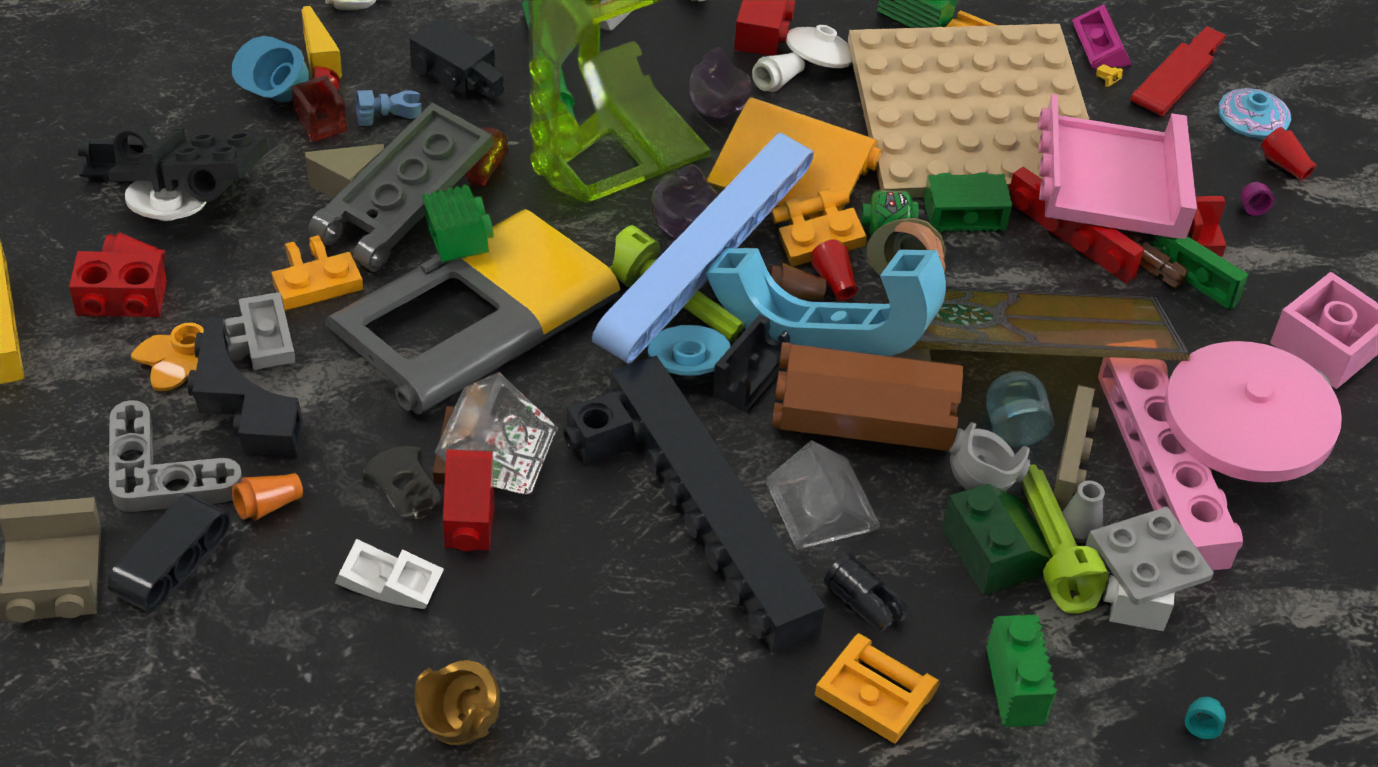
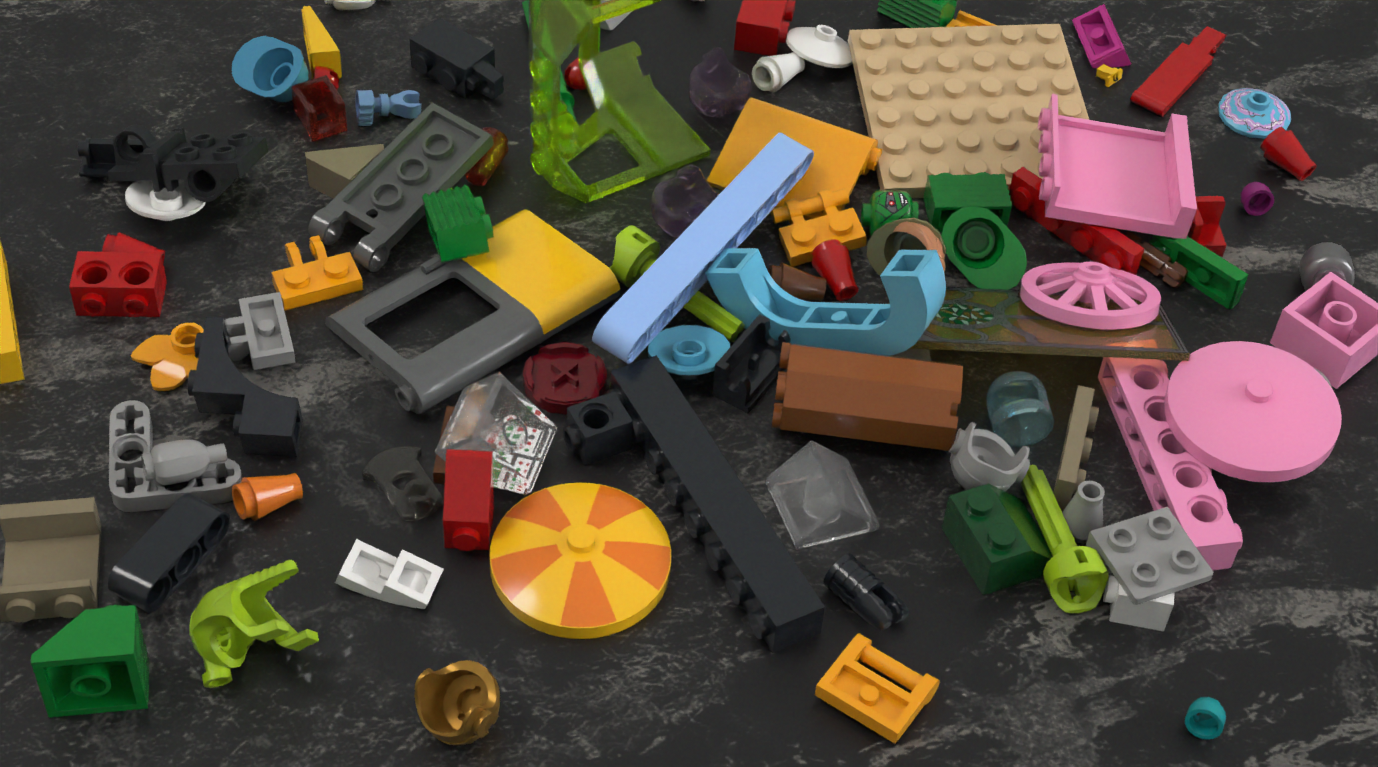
green brick [986,615,1057,727] -> none
none -> green slope [31,605,150,718]
none -> light grey plant [141,439,227,485]
none -> lime piece [189,560,319,688]
none -> dish [490,483,671,639]
none -> dark red tile [523,342,607,415]
none -> red hinge [564,57,597,90]
none -> green piece [941,206,1027,294]
none -> bright pink wheel [1020,262,1161,330]
none -> flat silver head [1299,242,1355,291]

